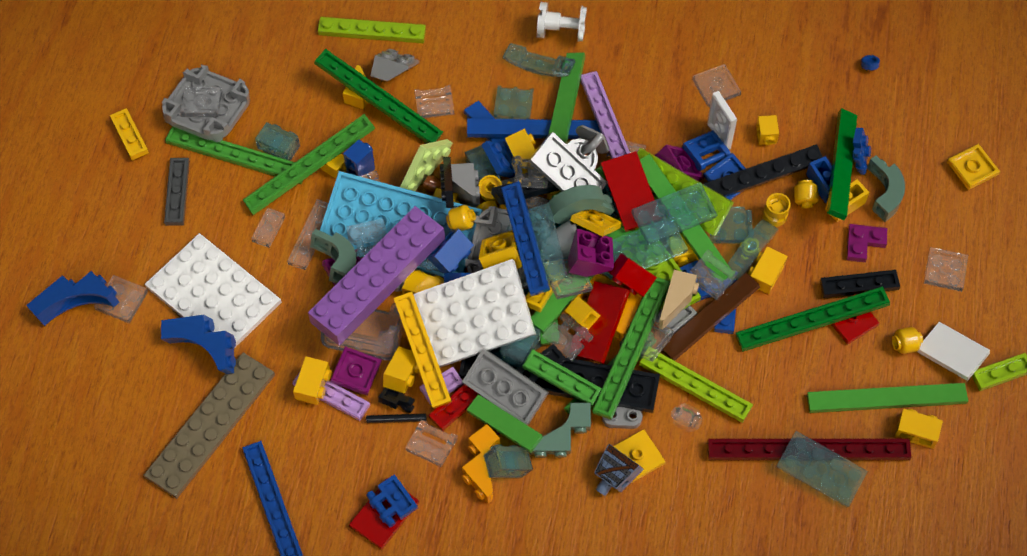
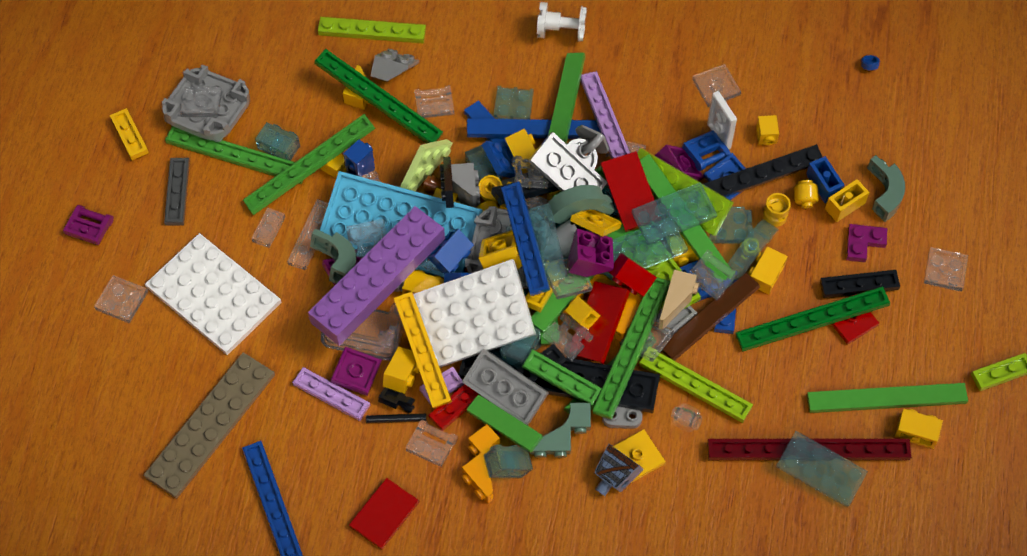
blue arch [26,271,120,326] -> none
blue arch [161,315,236,374] -> none
yellow brick [293,356,332,405] -> none
blue plate [366,474,418,528] -> none
yellow head [446,205,476,231] -> none
clear light blue slope [503,43,576,77] -> none
green tile [827,108,857,220] -> none
blue plate [853,128,871,175] -> none
yellow head [892,327,923,354] -> none
white tile [917,322,990,381] -> none
yellow plate [947,144,1000,190] -> none
none -> magenta plate [63,205,114,245]

